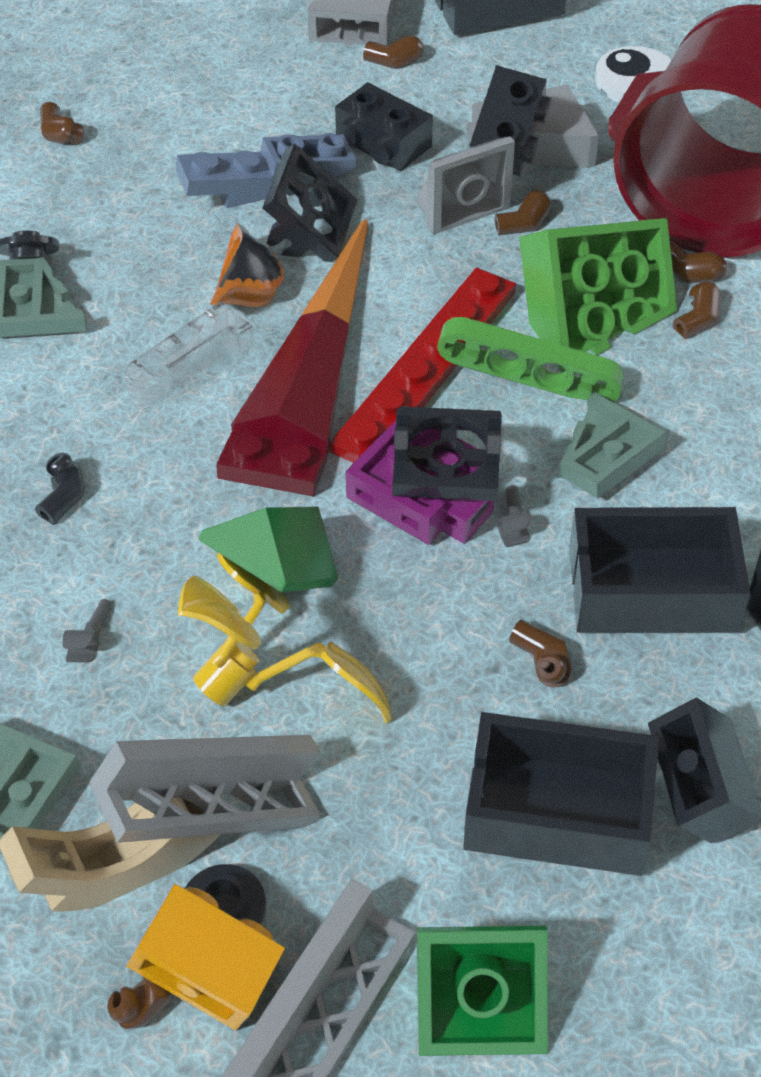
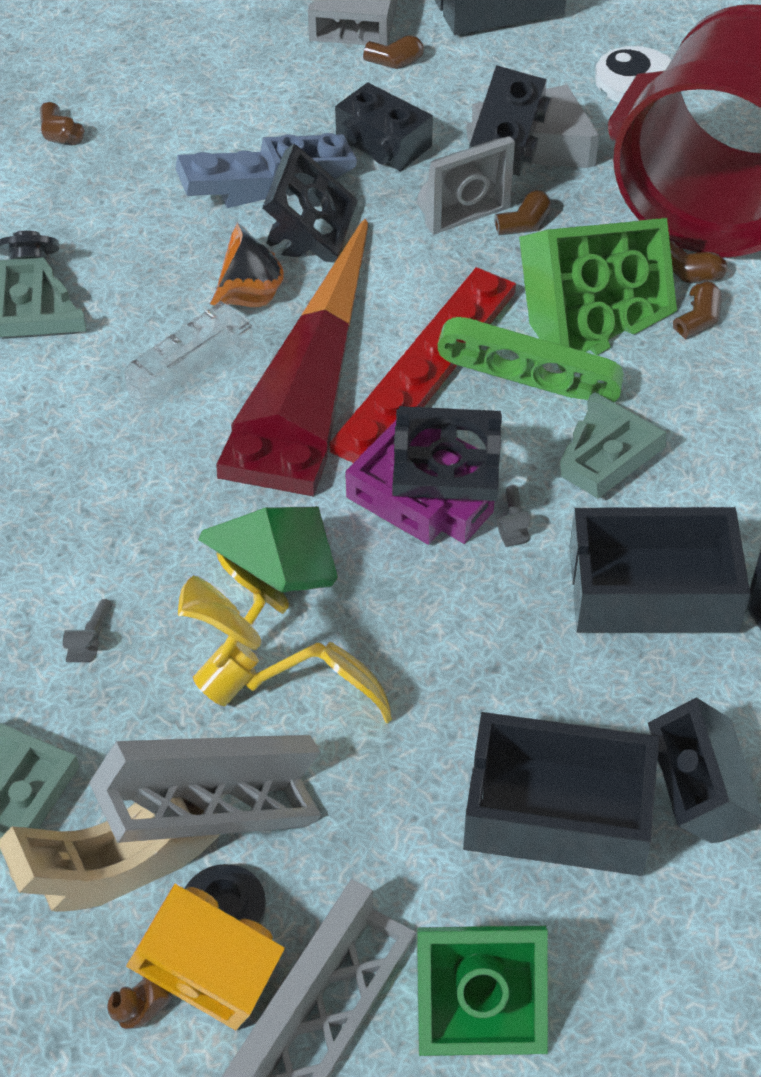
black arm [35,452,85,525] -> none
reddish brown arm [509,619,572,688] -> none

